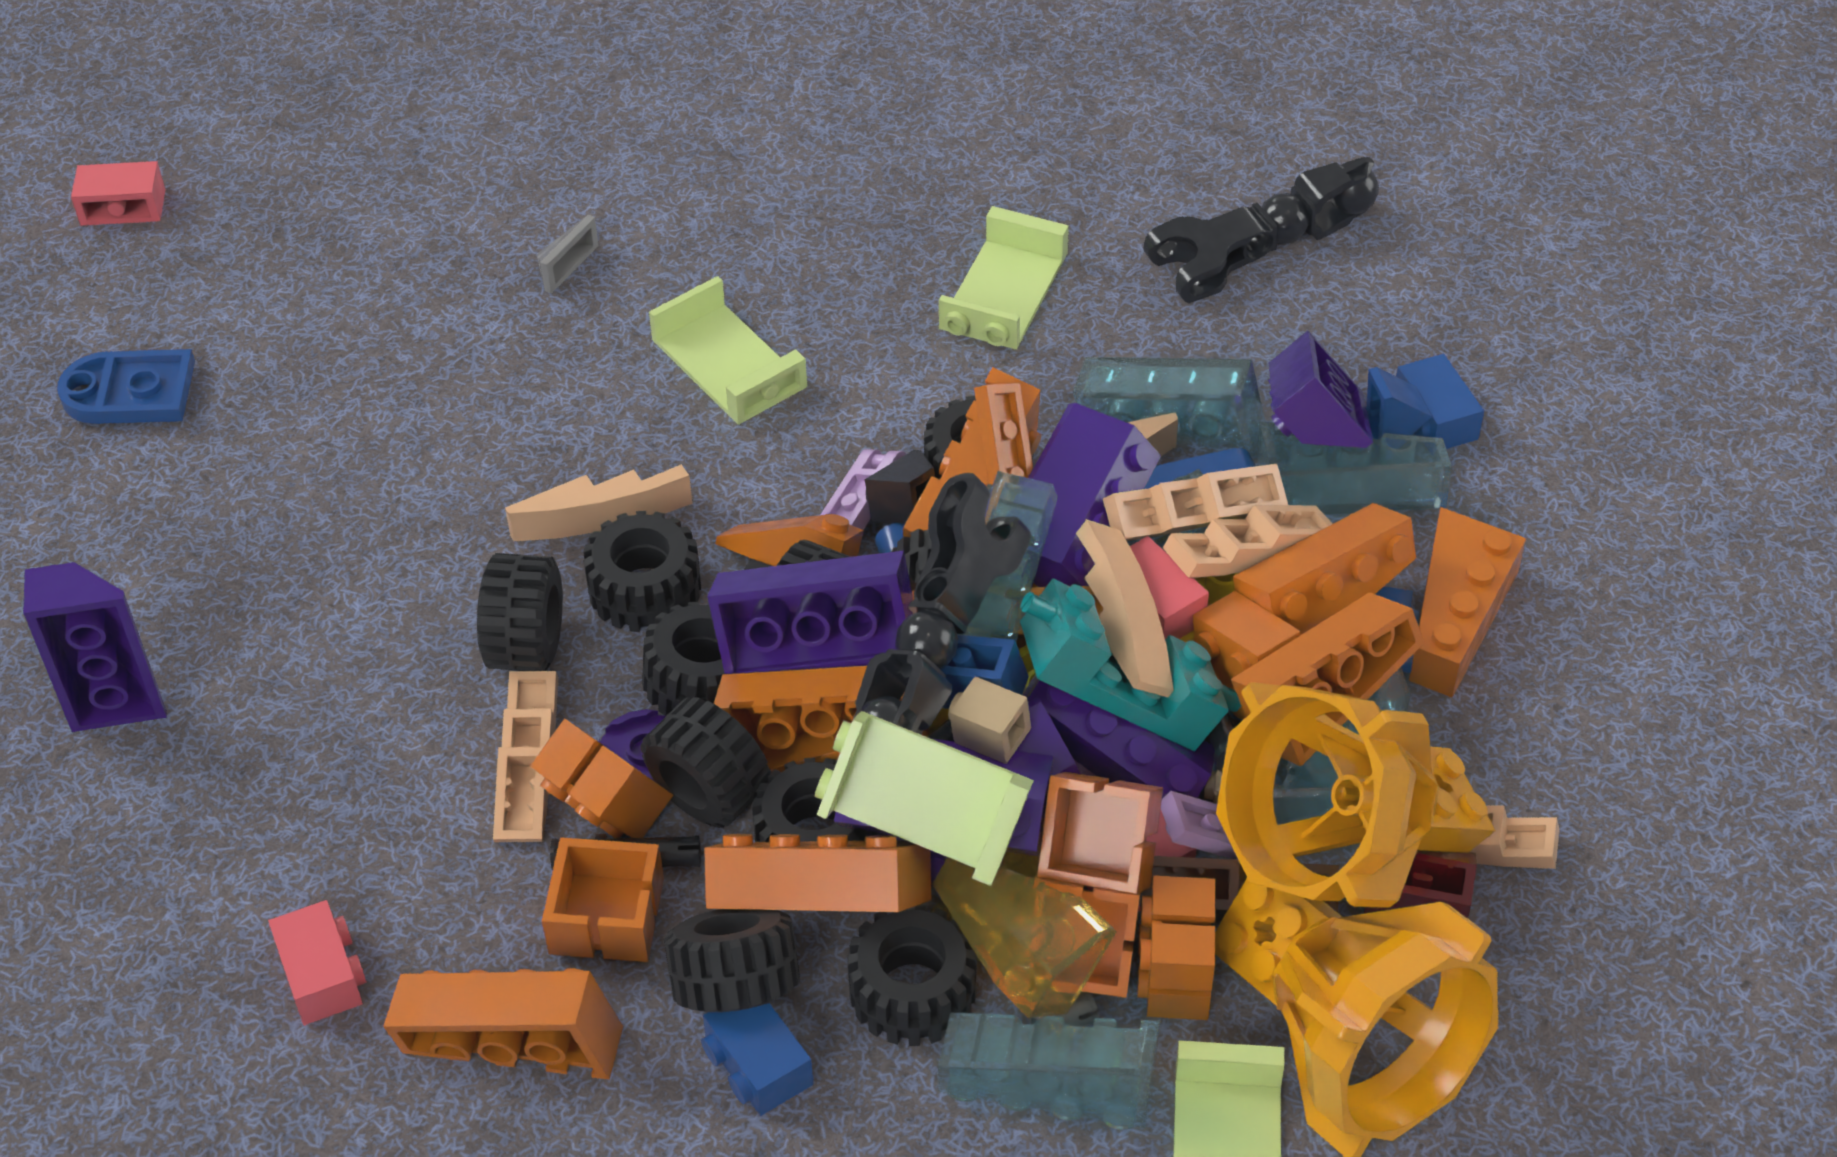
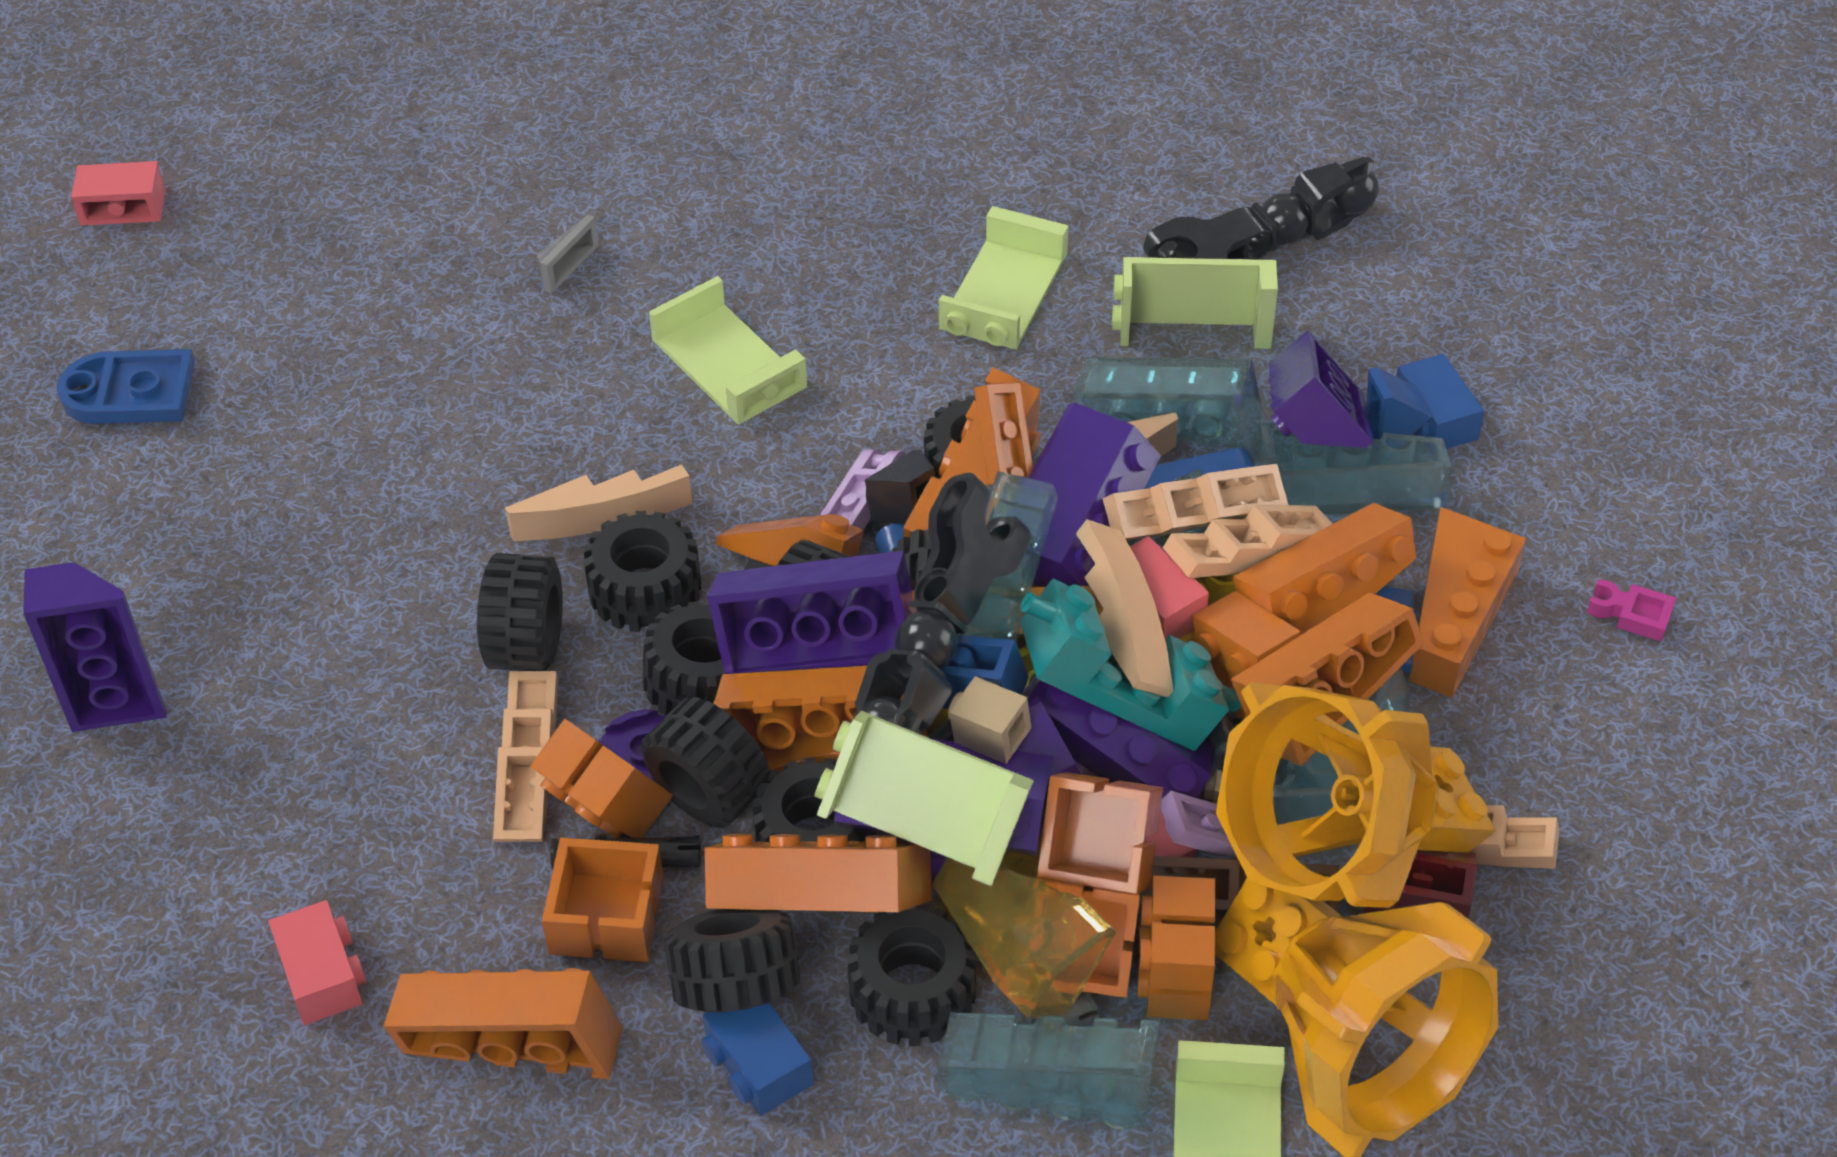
none -> yellowish green panel [1112,257,1278,349]
none -> dark pink plate [1587,580,1676,642]

